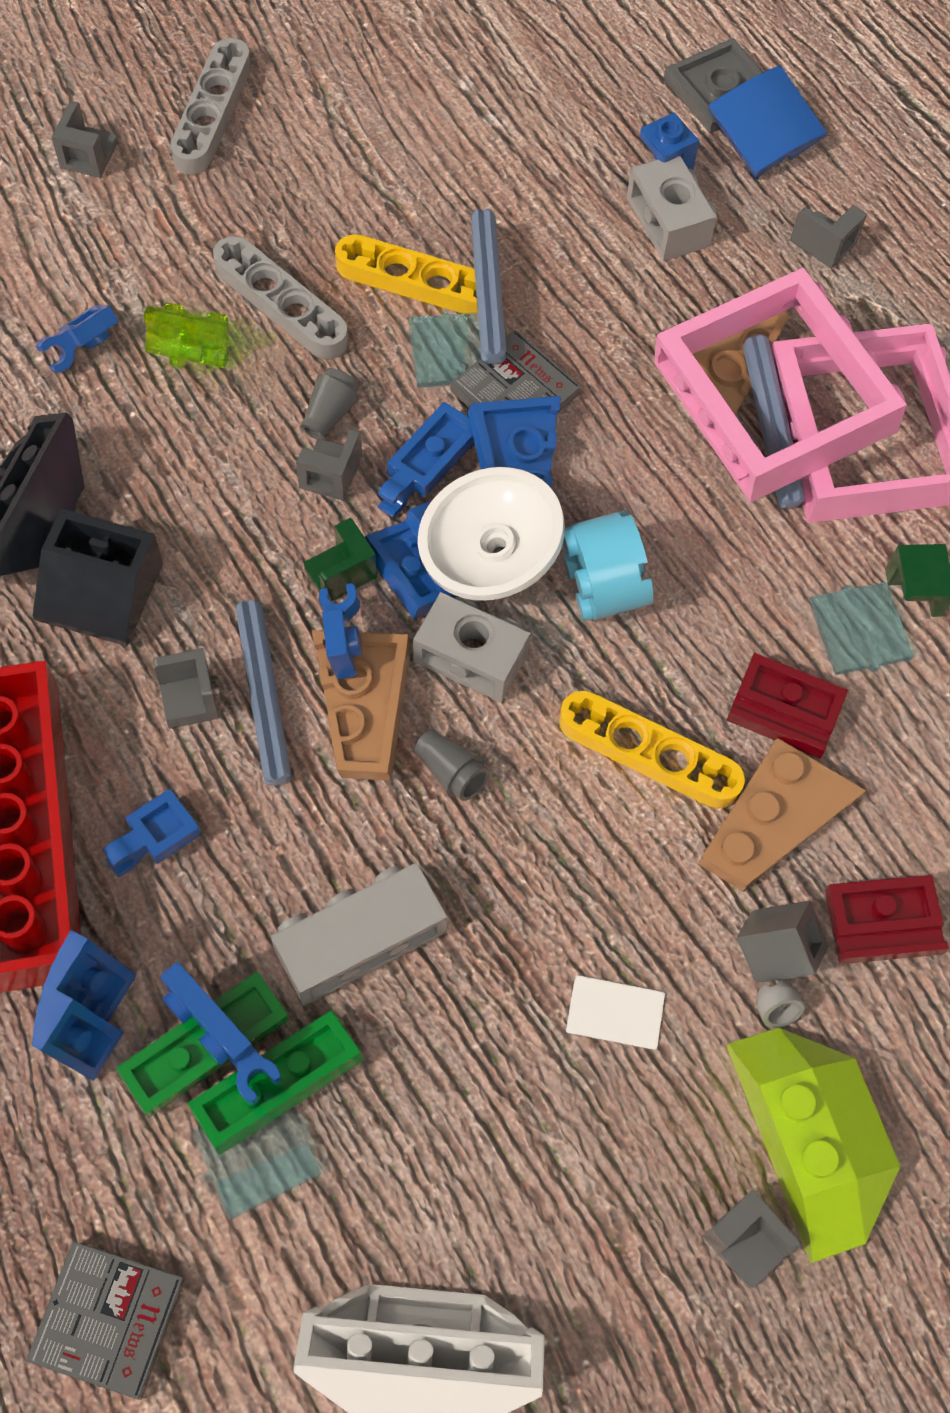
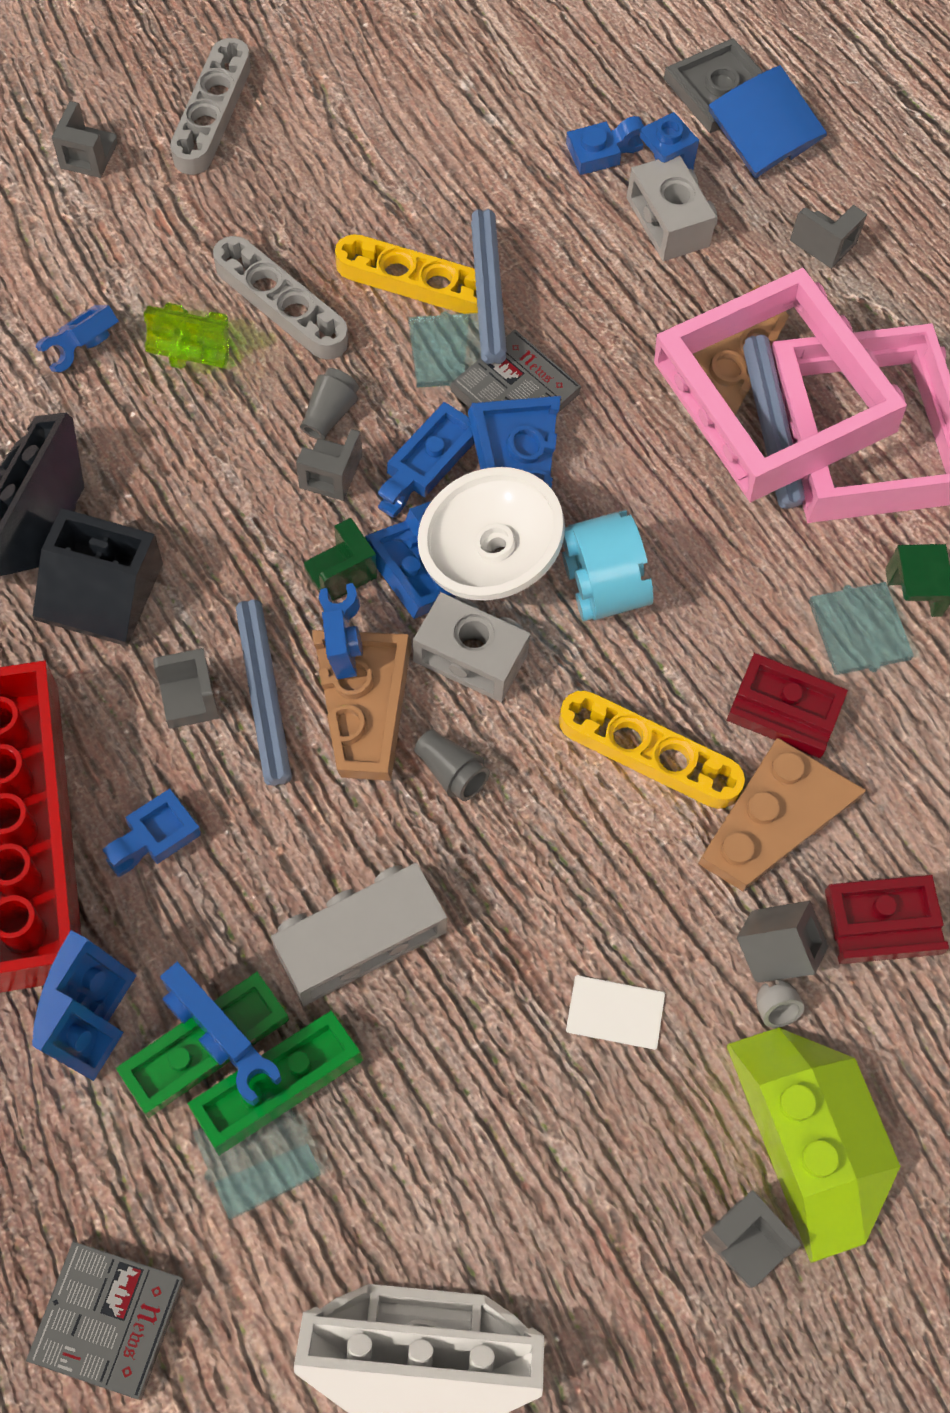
none -> blue plate [566,116,644,175]

